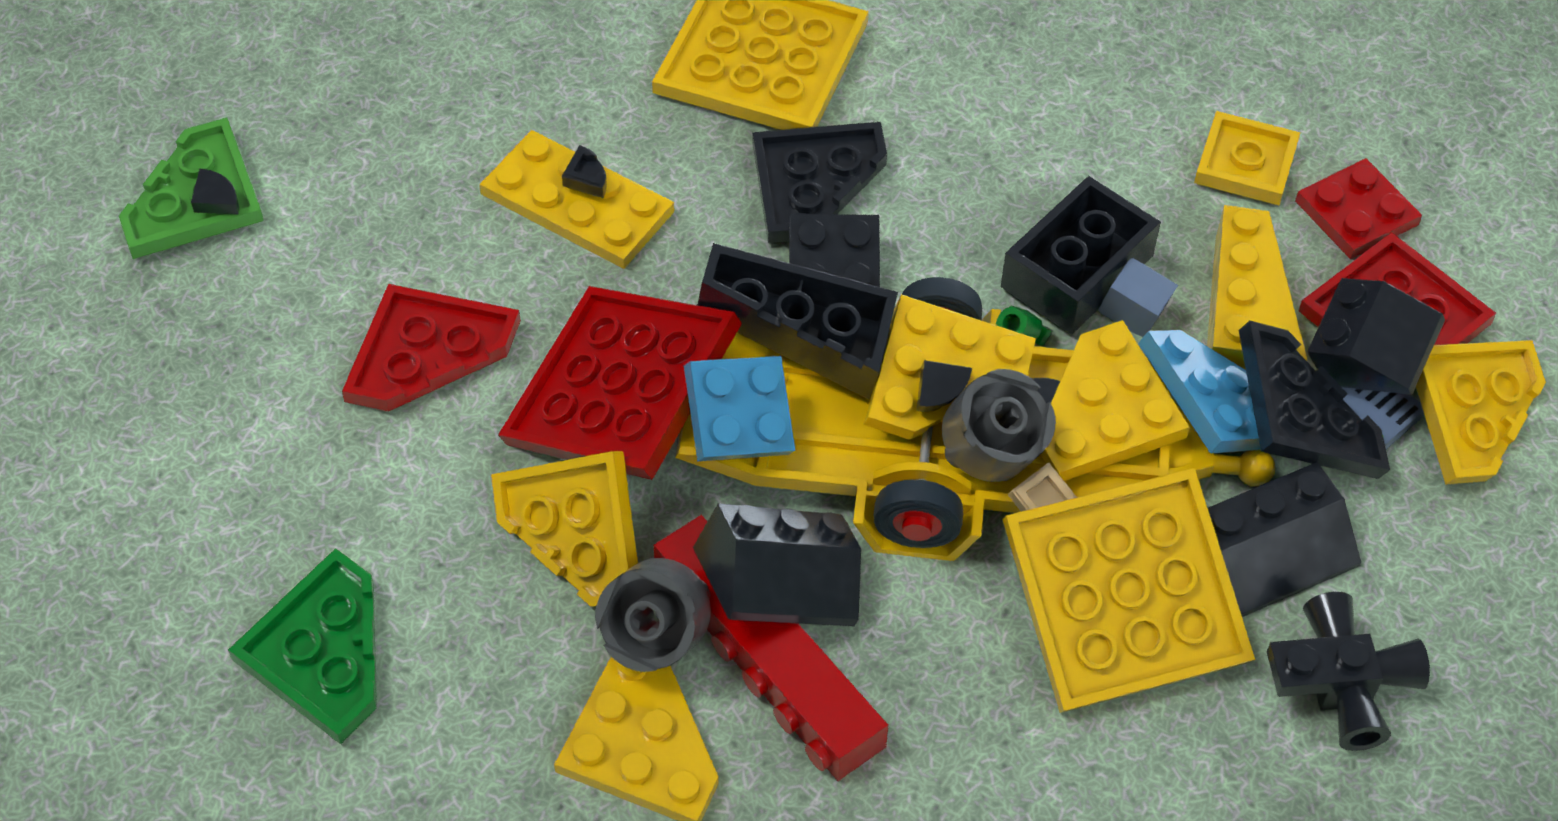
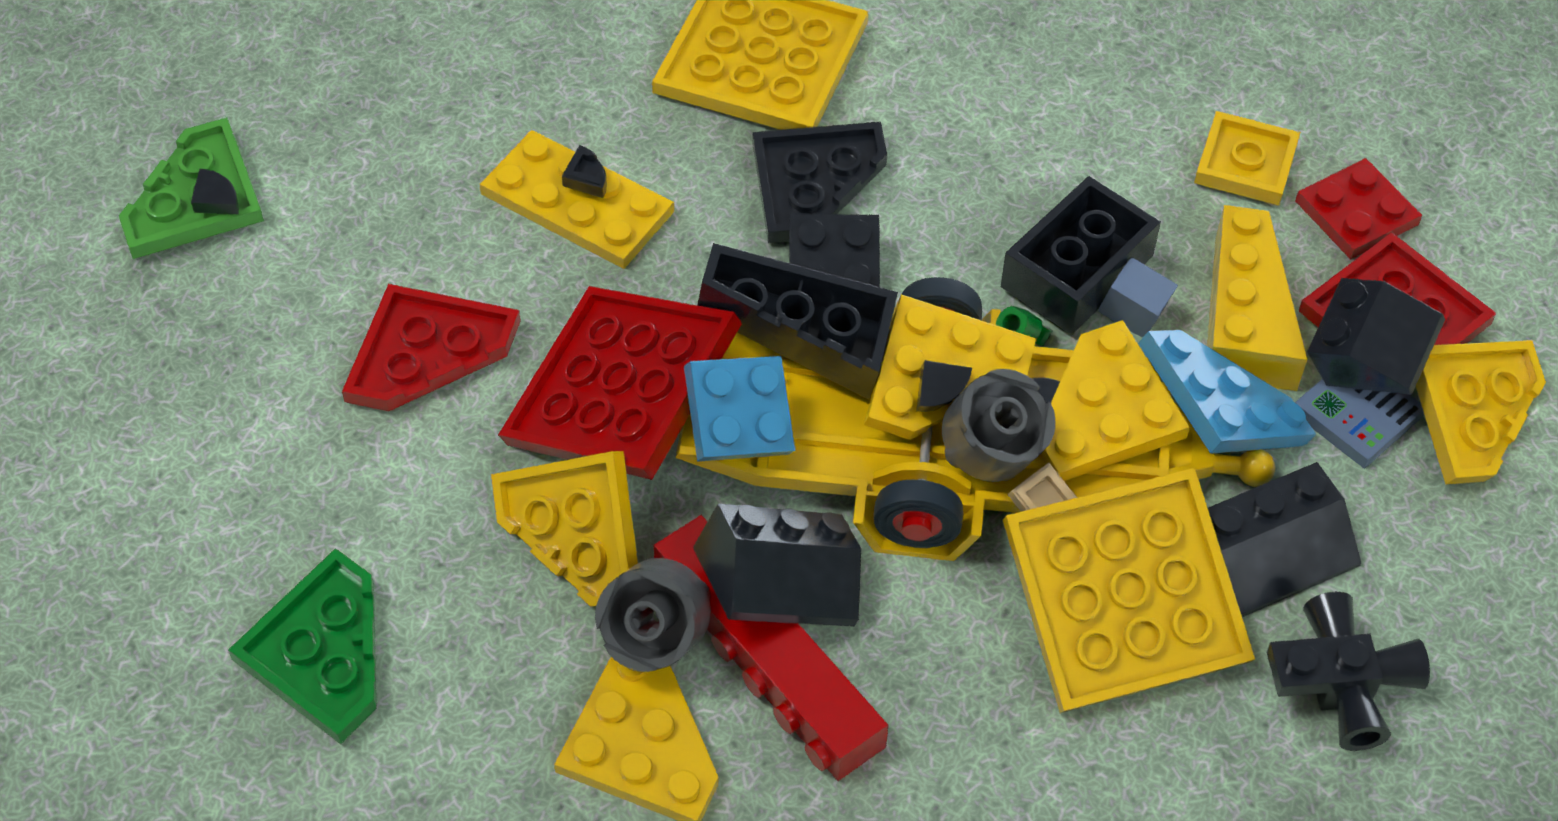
black plate [1238,320,1390,479] -> none

